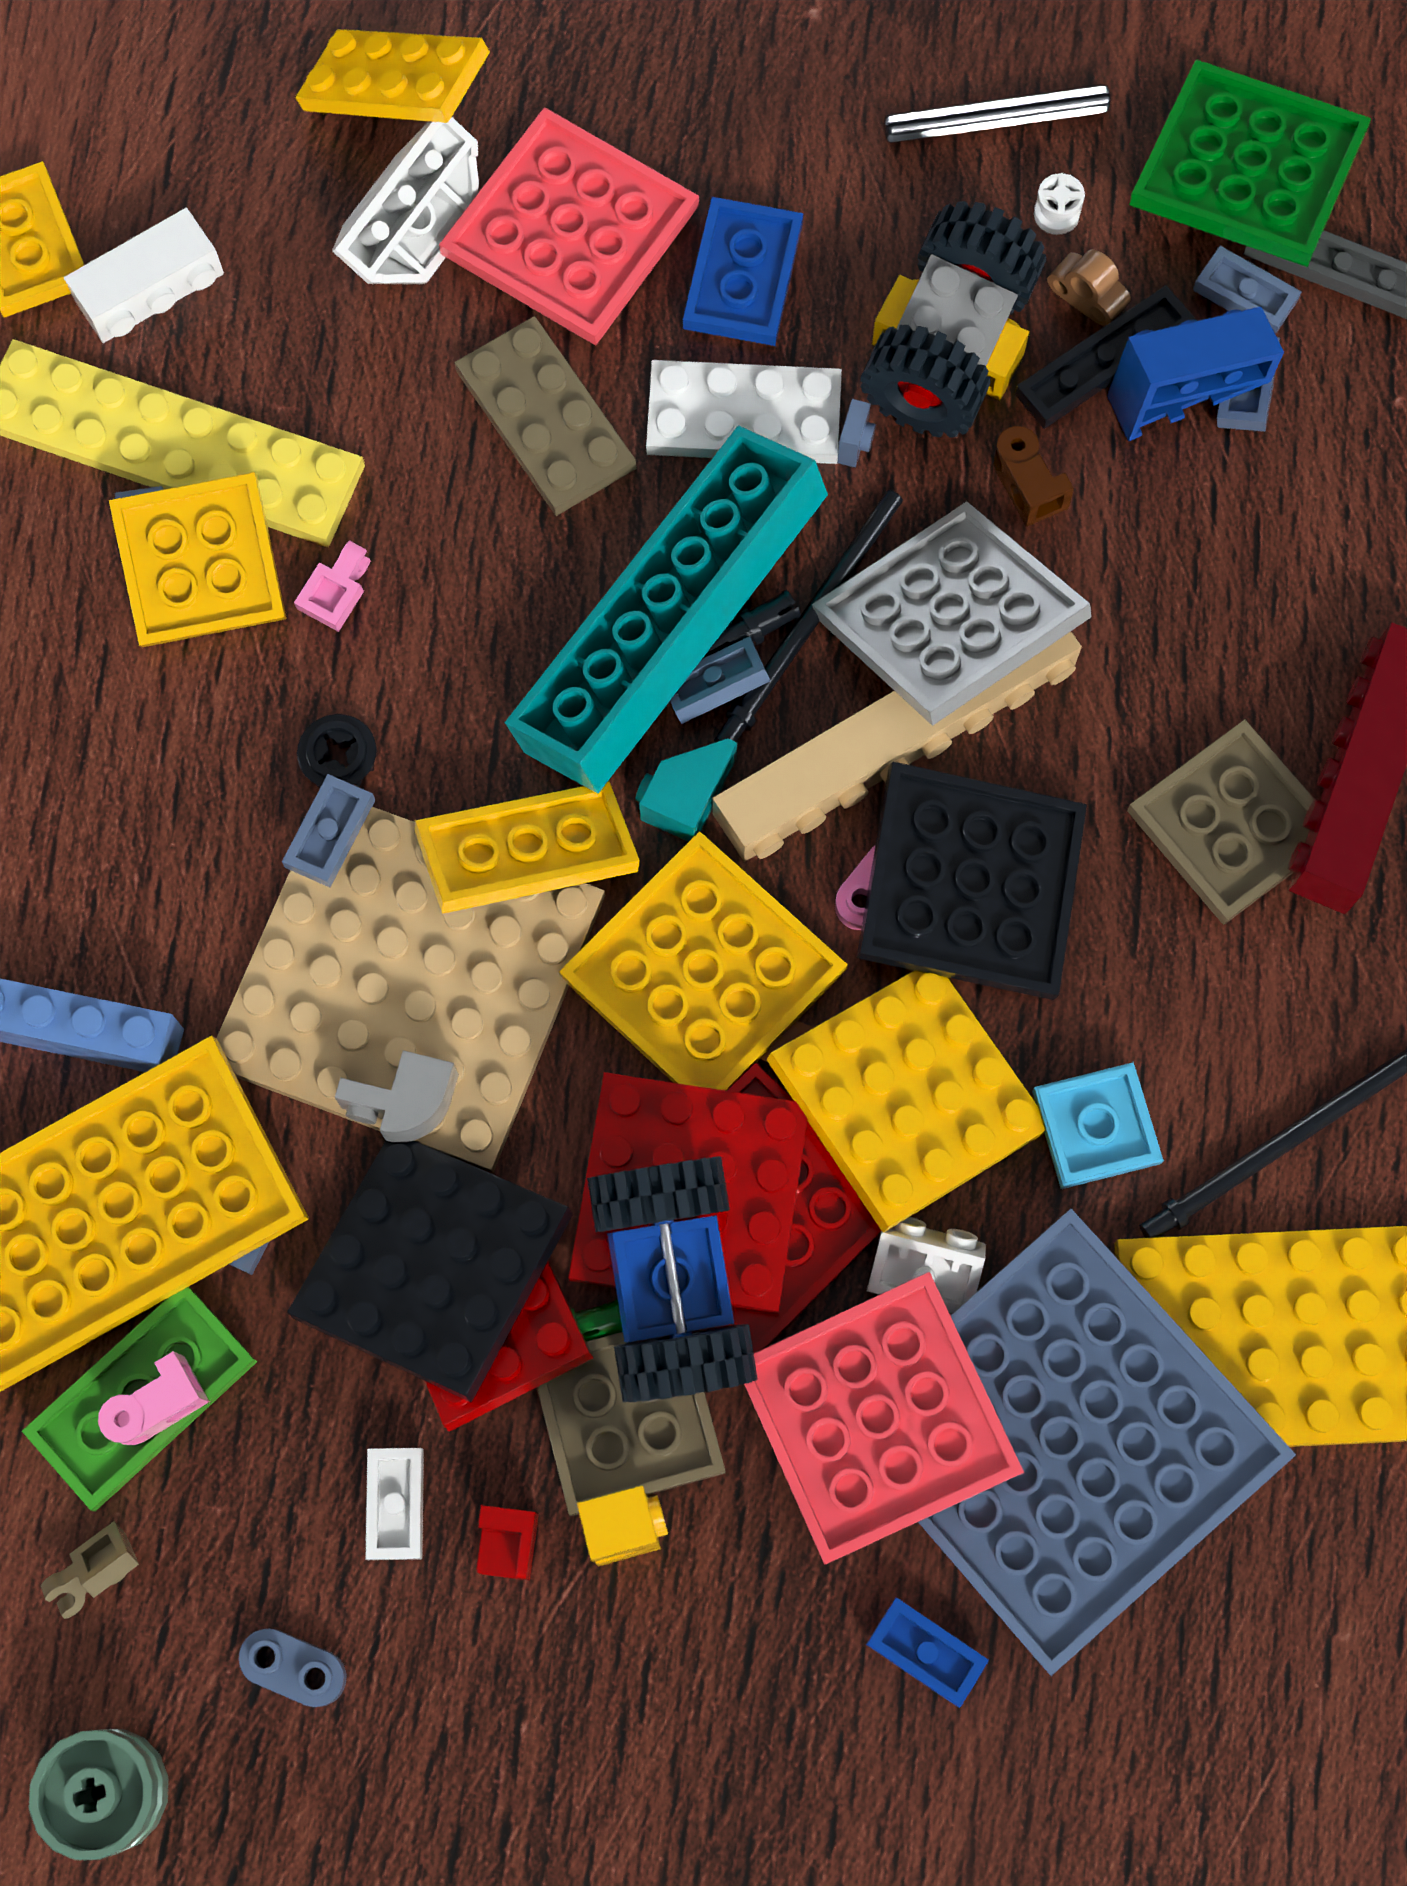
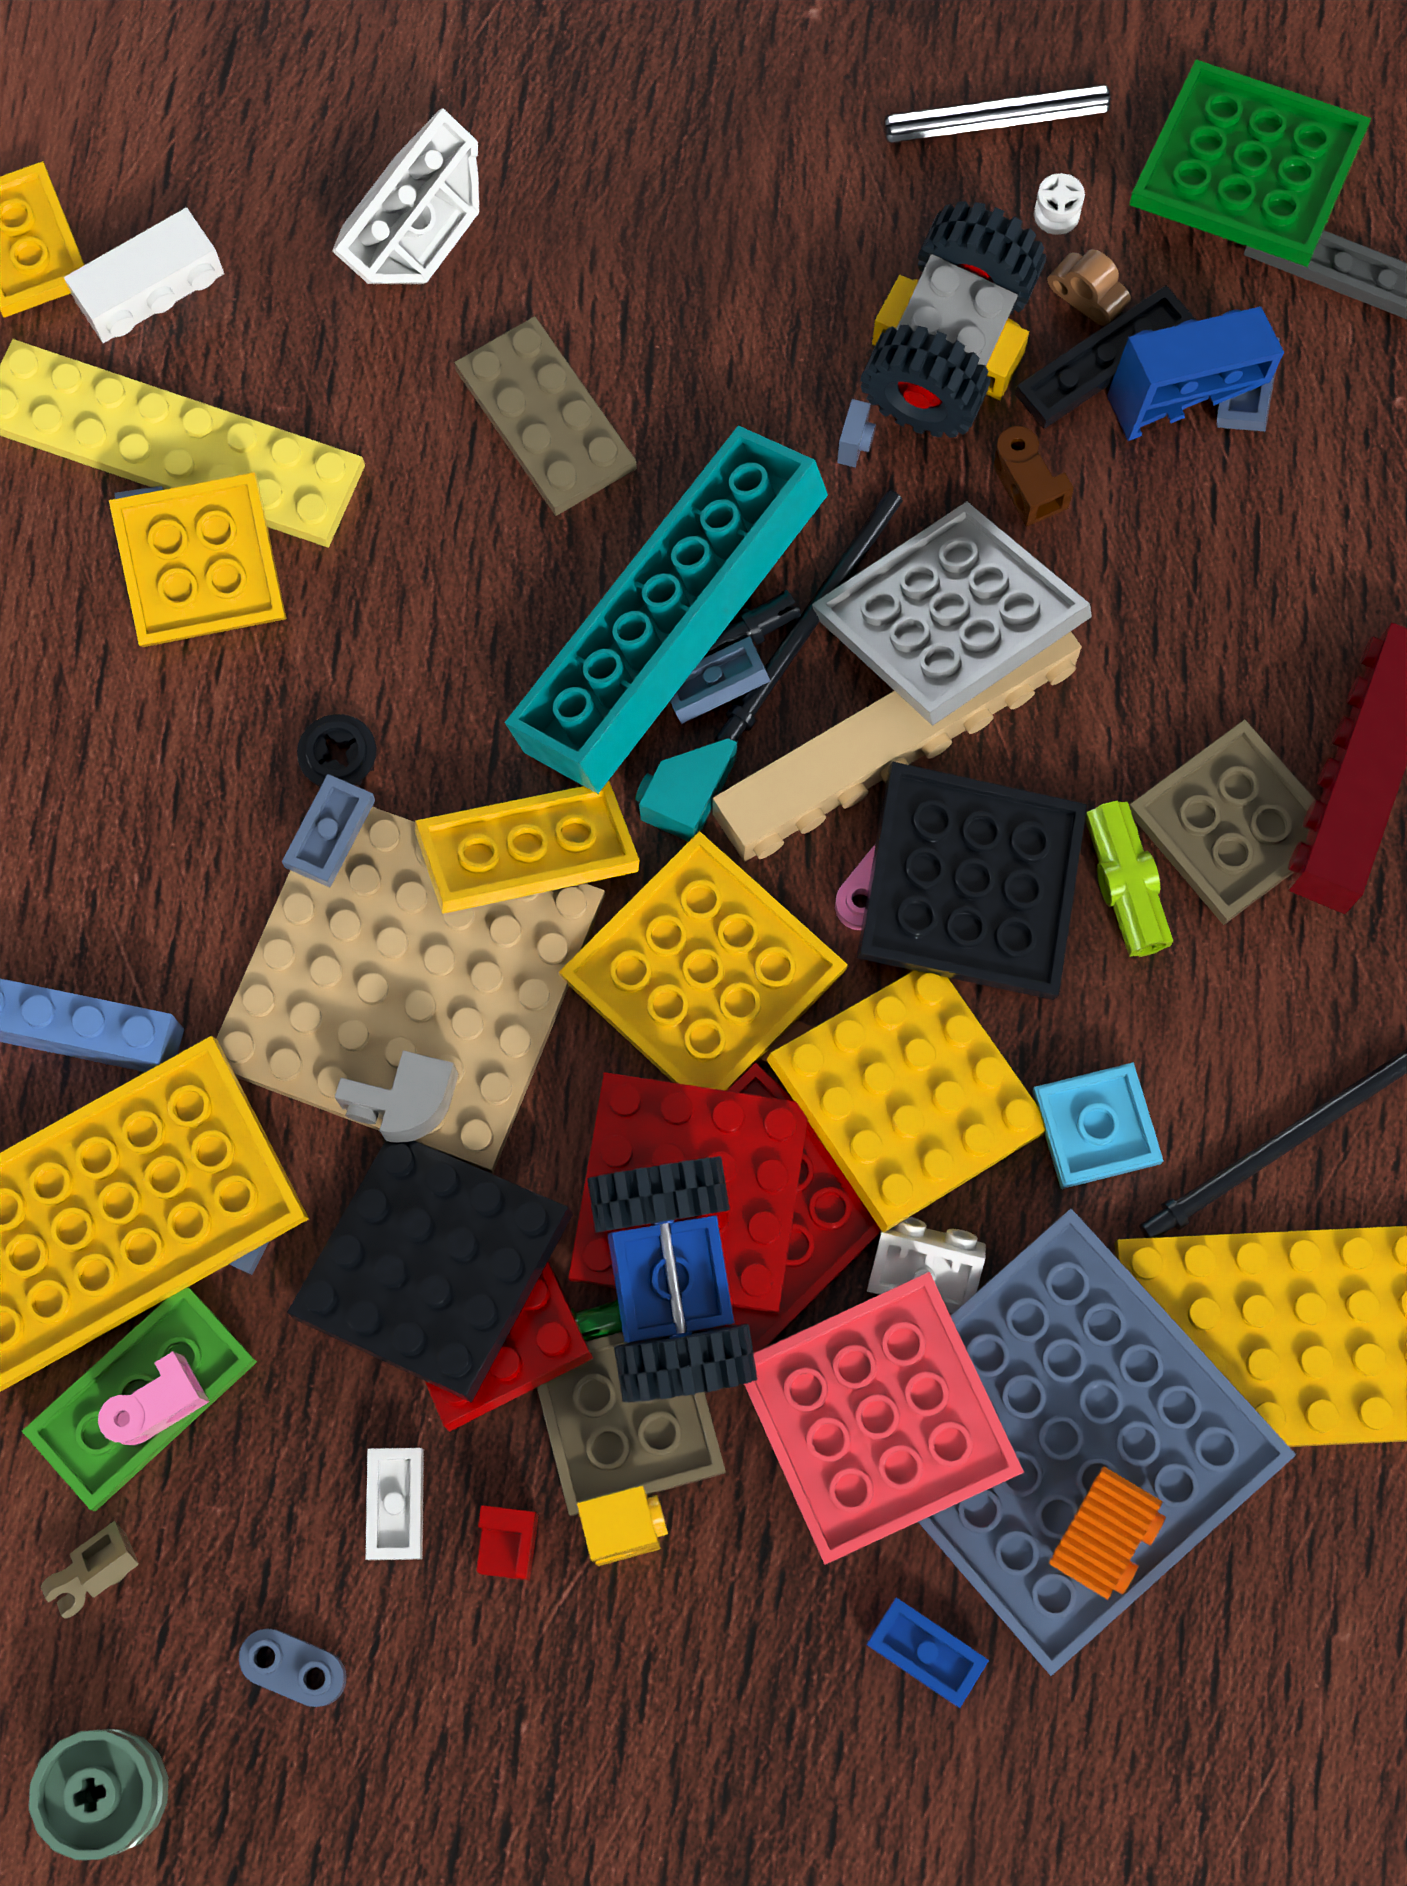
bright pink plate [294,541,371,632] -> none
yellow plate [295,29,490,123] -> none
coral plate [439,107,699,346] -> none
white plate [646,360,842,464] -> none
blue plate [683,197,804,346] -> none
sand blue plate [1193,246,1302,334] -> none
none -> orange brick [1048,1466,1166,1600]
none -> lime piece [1085,801,1173,957]

